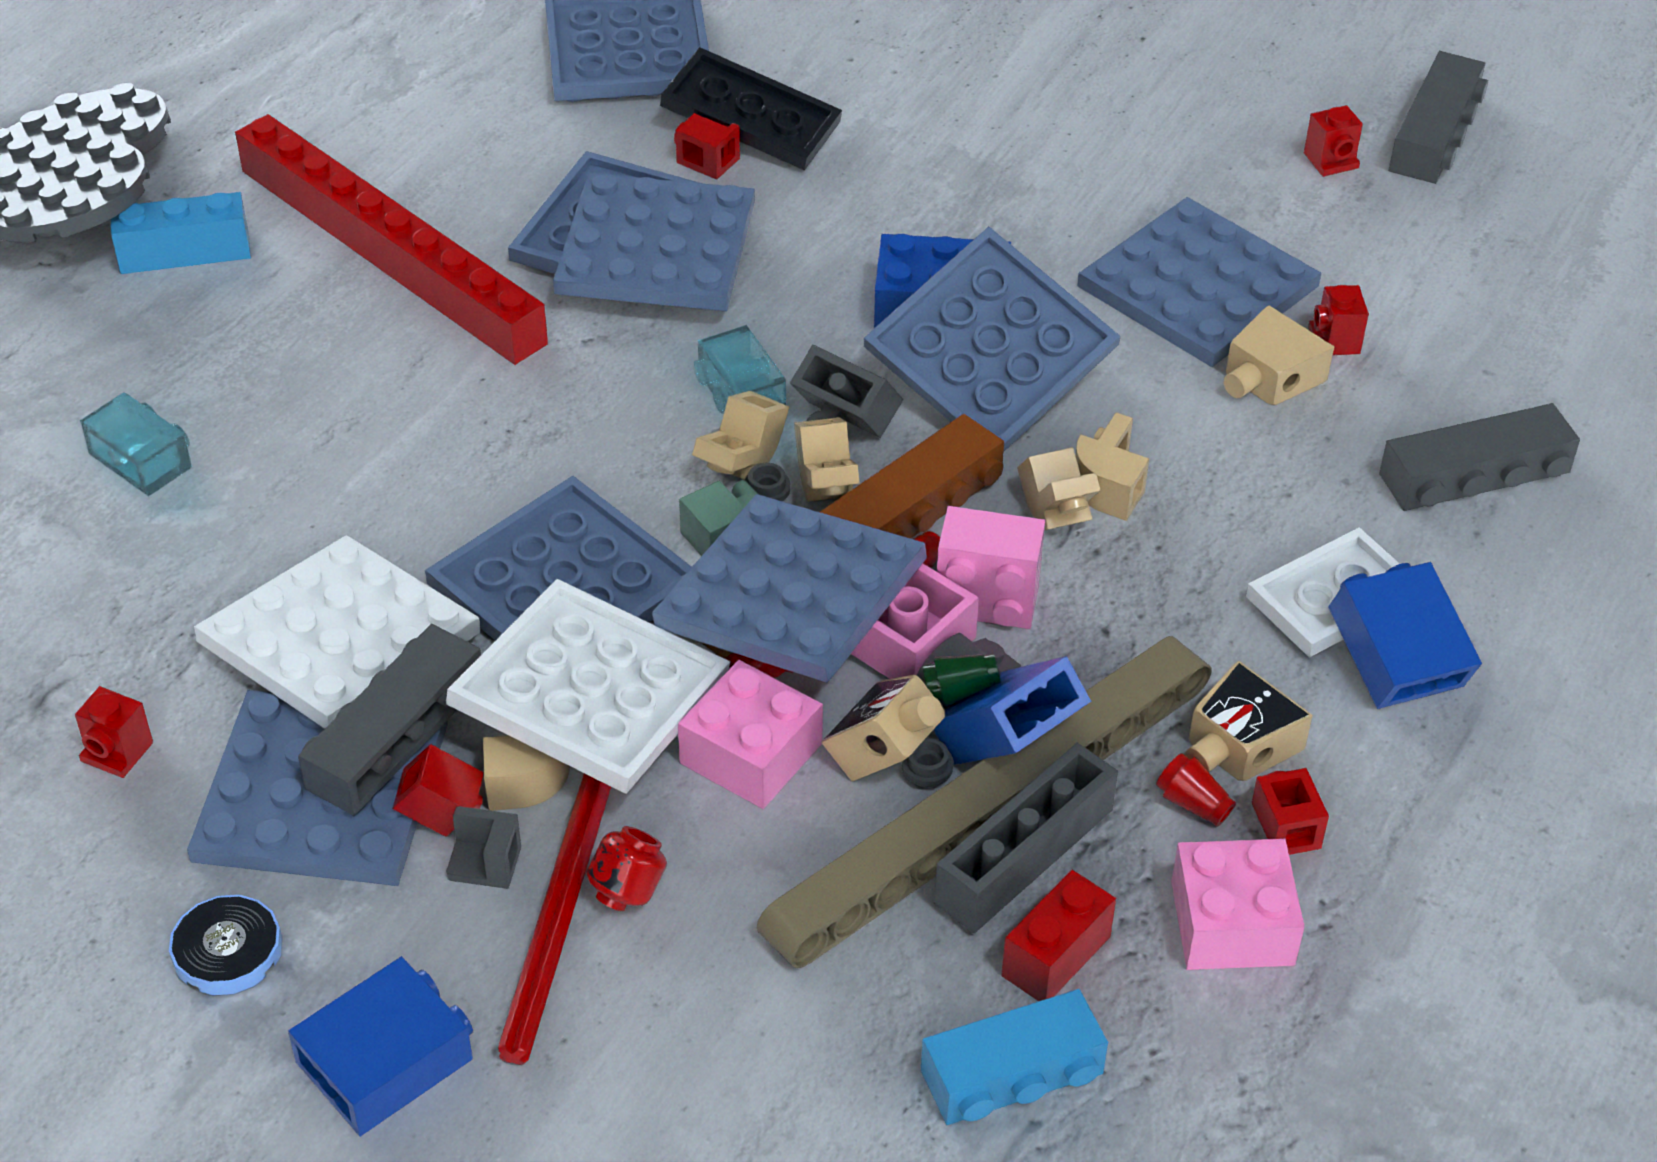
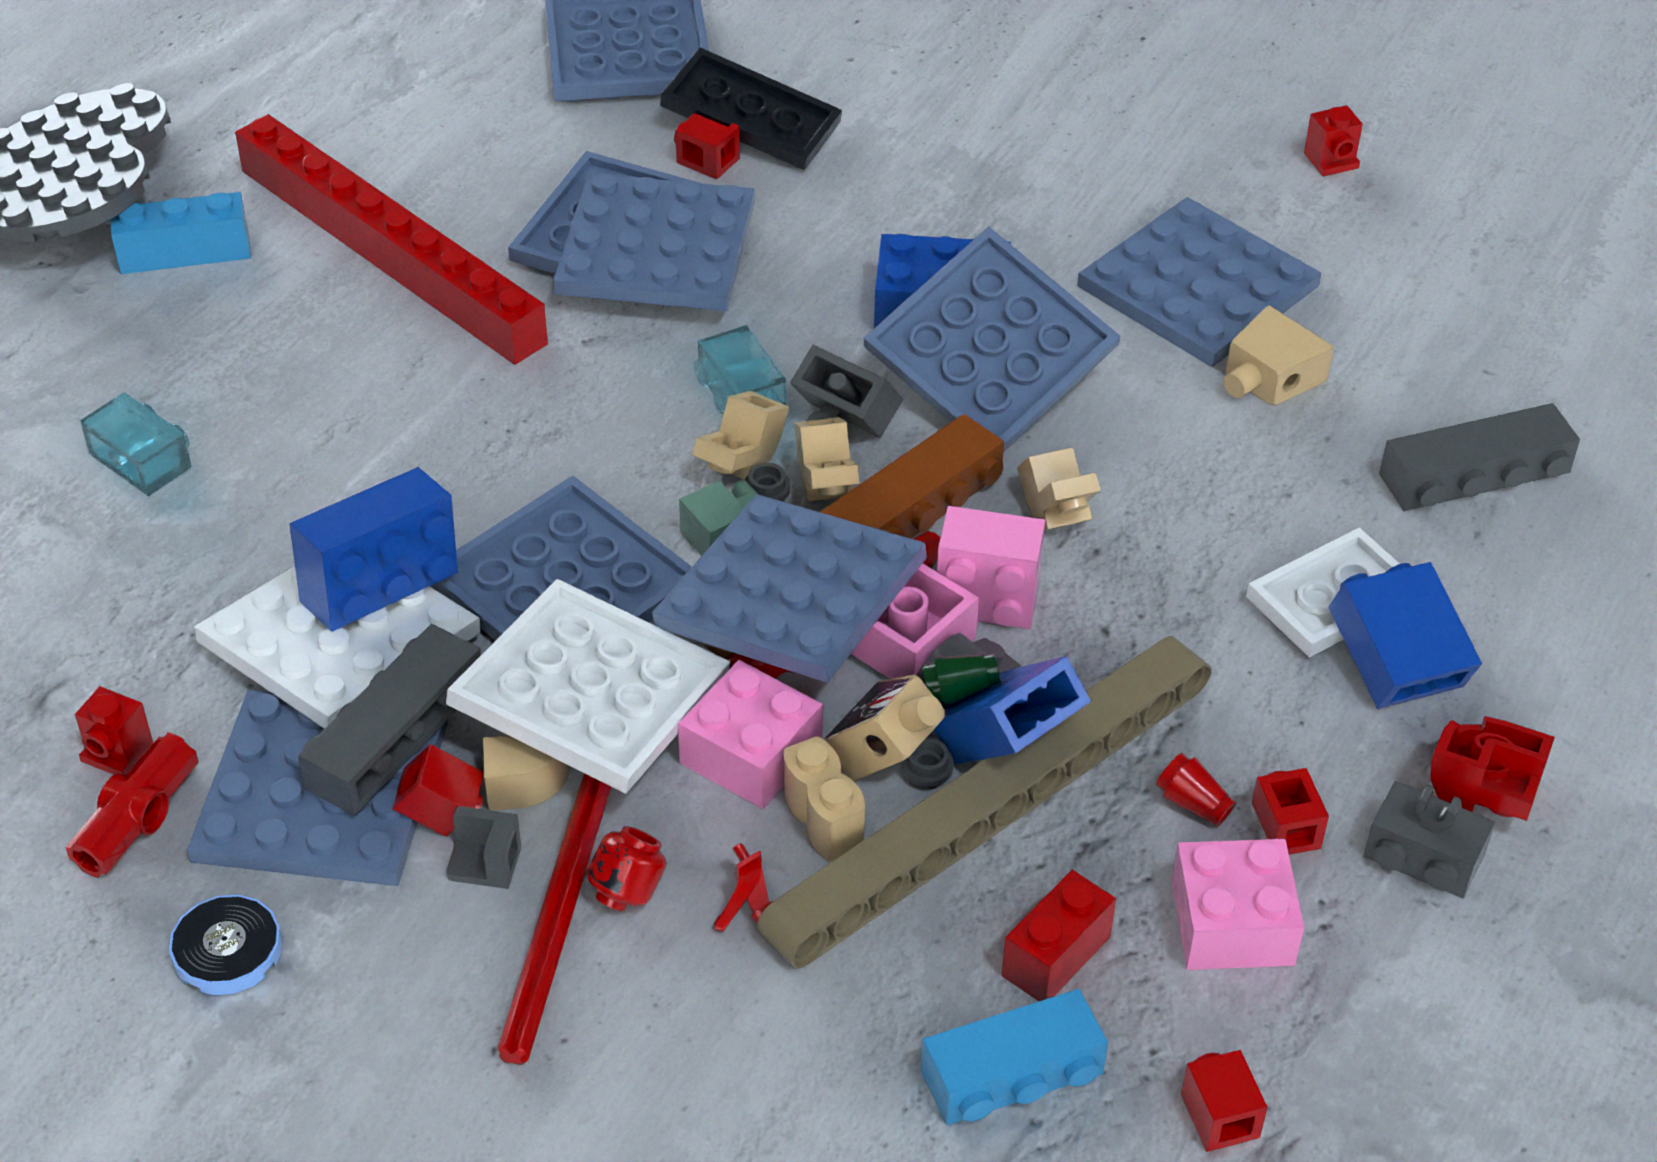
blue brick [288,956,473,1137] -> none
dark grey brick [934,742,1118,934] -> none
tan brick [1075,412,1149,521] -> none
torso [1185,661,1313,781] -> none
red brick [1308,285,1369,355] -> none
dark grey brick [1388,50,1489,184] -> none
none -> red piece [65,732,199,878]
none -> blue brick [289,467,458,632]
none -> red piece [713,842,773,932]
none -> tan brick [784,736,865,862]
none -> red brick [1181,1050,1268,1152]
none -> dark grey brick [1363,781,1495,899]
none -> red brick [1430,716,1555,821]

